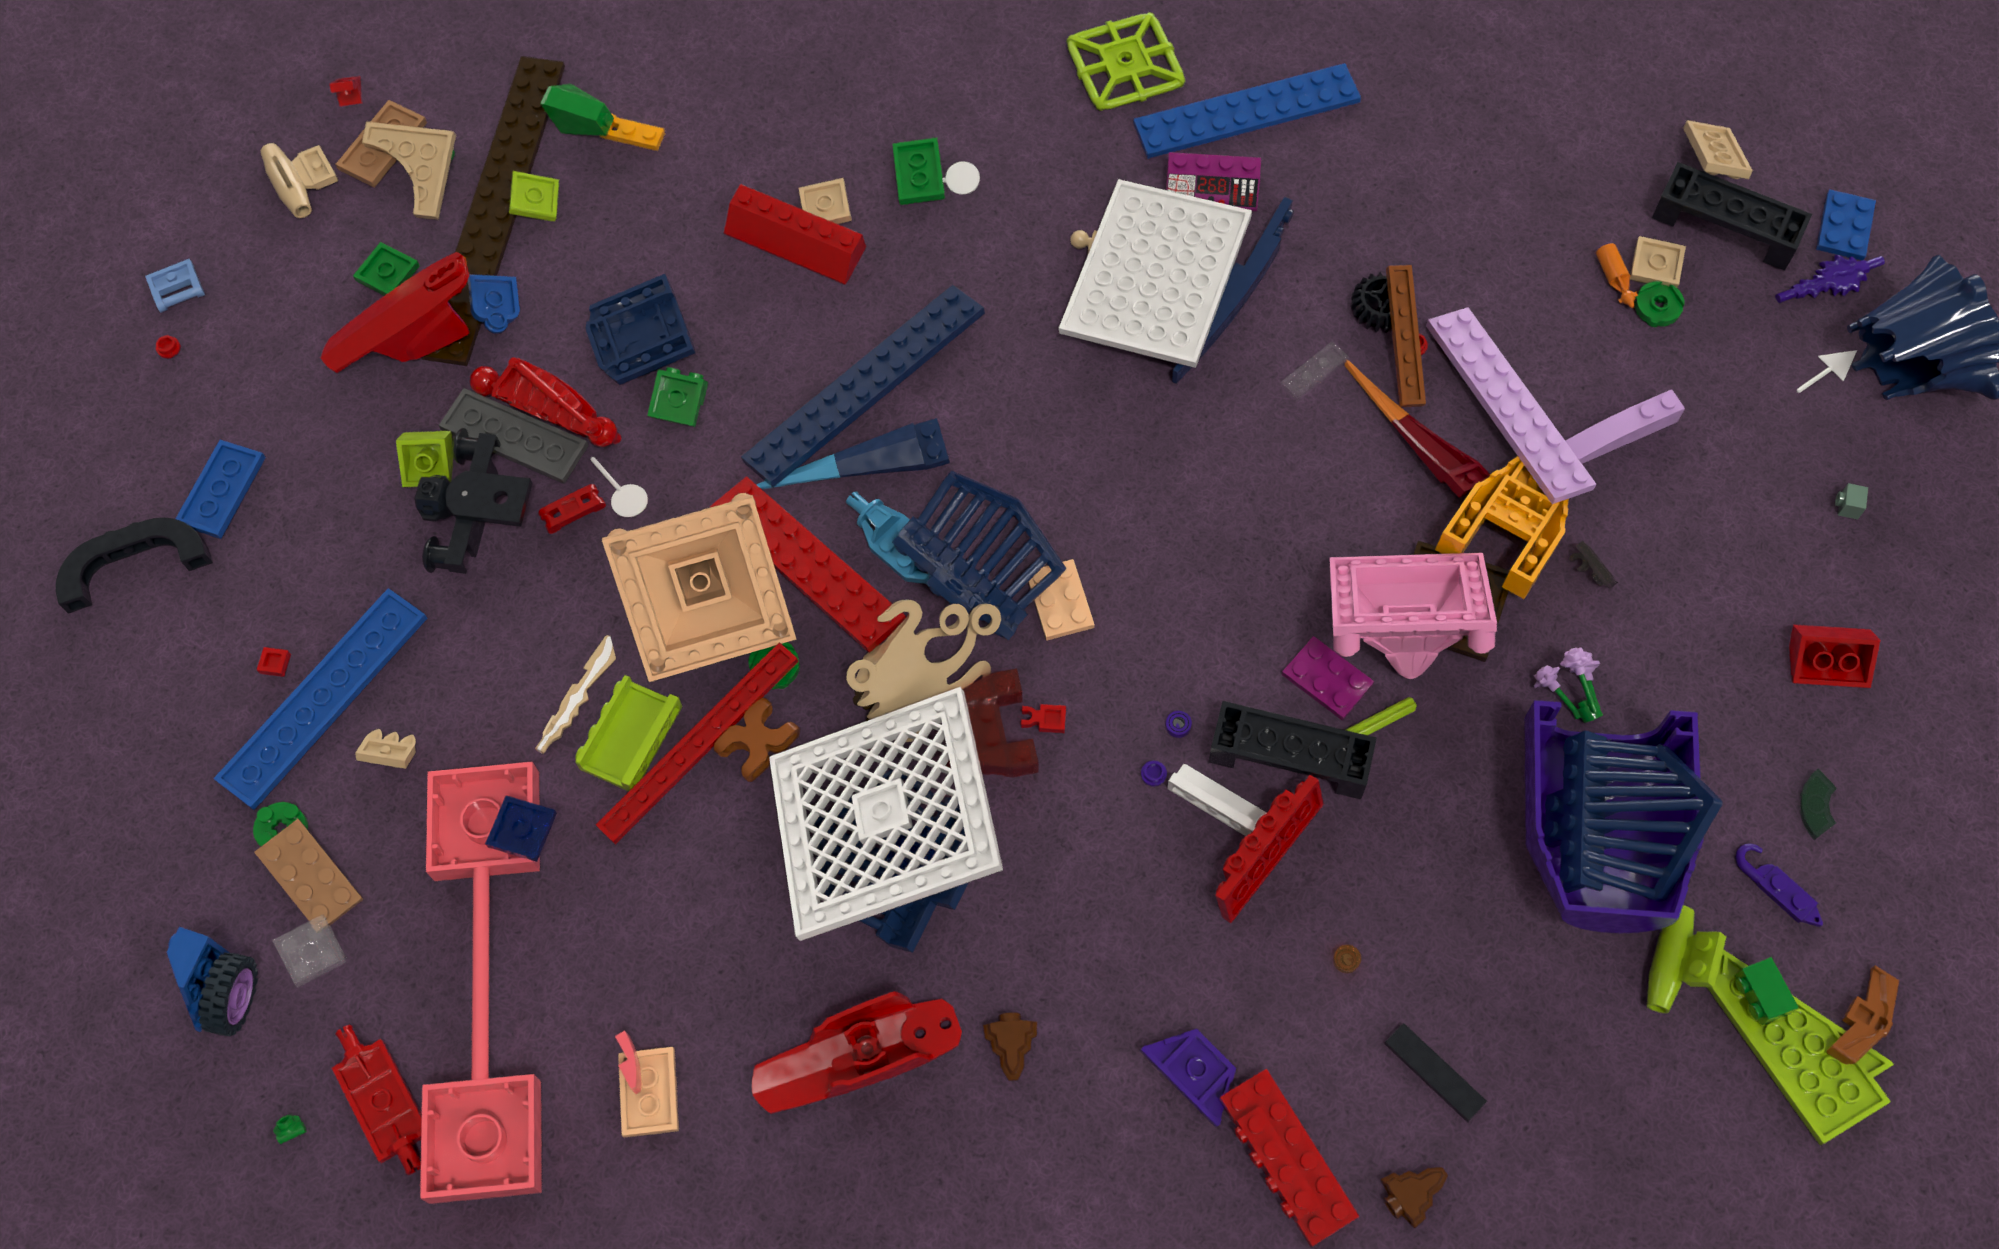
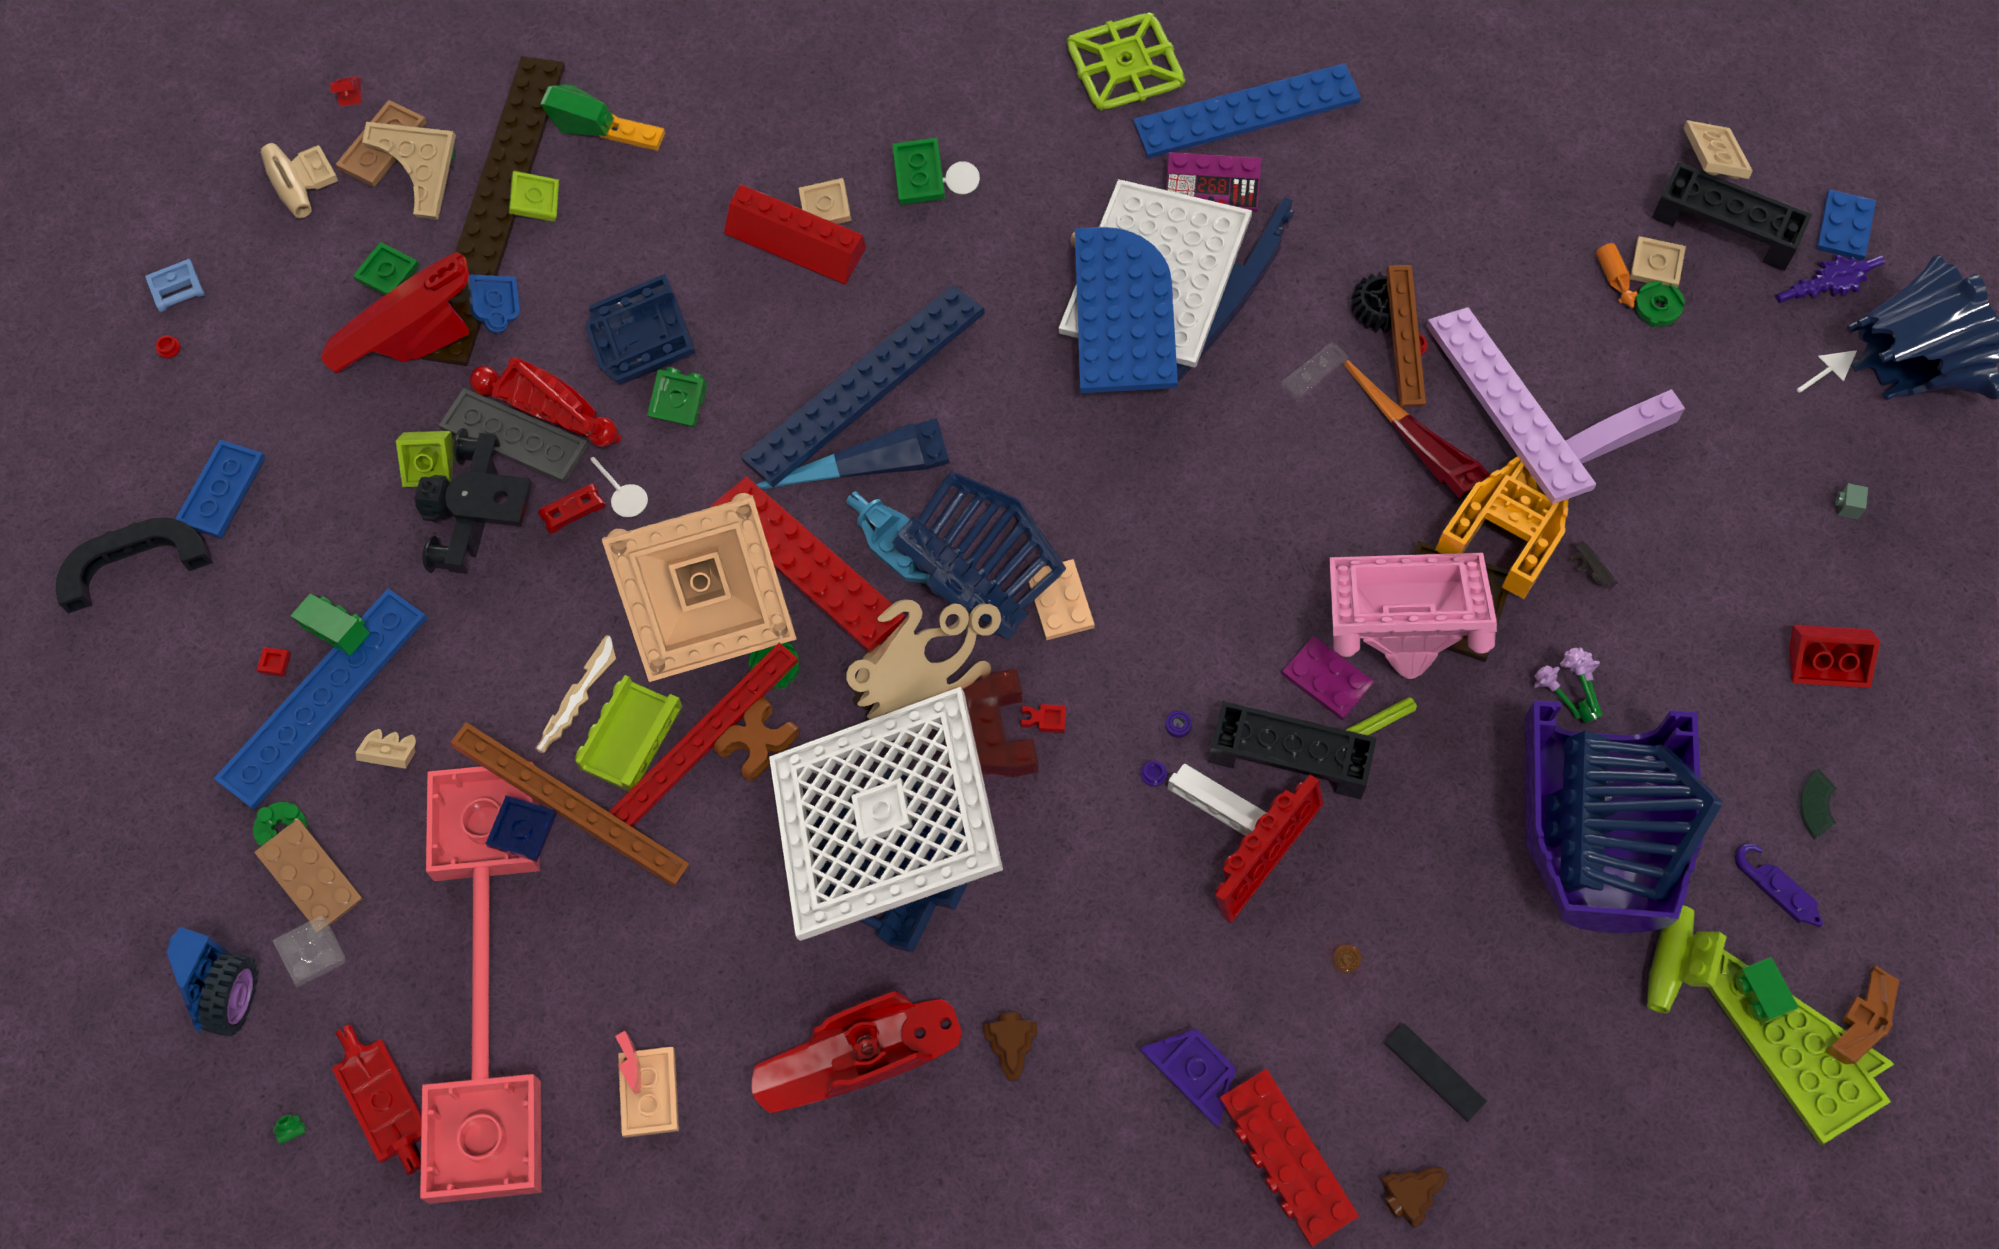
none -> green brick [291,593,370,656]
none -> dark orange plate [450,722,689,888]
none -> blue plate [1075,227,1178,393]

